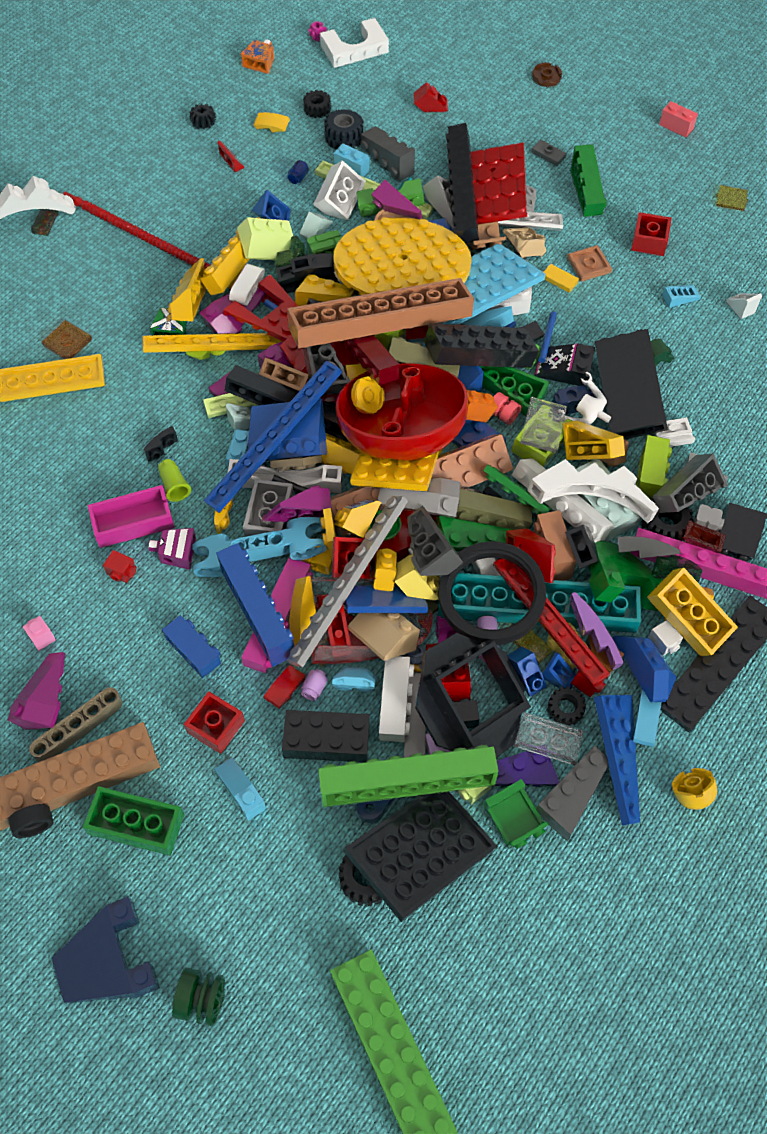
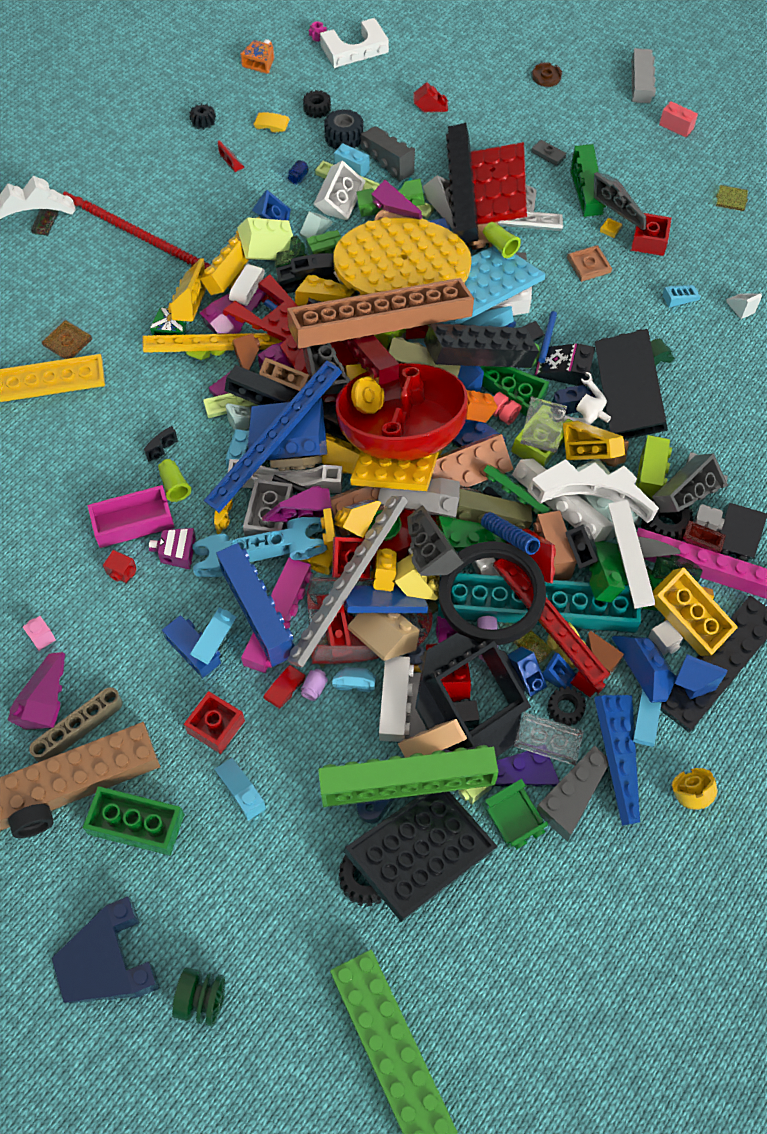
black brick [282,710,370,763] -> none
yellow slope [289,576,316,646] -> none
tan slope [503,227,546,259] -> none
yellow tile [544,264,579,293] -> none
medium lavender slope [569,592,624,670] -> none
white plate [653,418,695,447] -> none
none -> medium azure slope [190,607,237,665]
none -> dark orange slope [232,333,261,371]
none -> light nougat slope [398,719,467,758]
none -> blue piece [481,512,540,555]
none -> lime plant [483,222,521,258]
none -> dark grey wedge [594,172,646,230]
none -> yellow tile [600,218,622,238]
none -> white tile [608,500,655,609]
none -> light grey brick [631,49,656,103]
none -> blue slope [675,655,728,699]

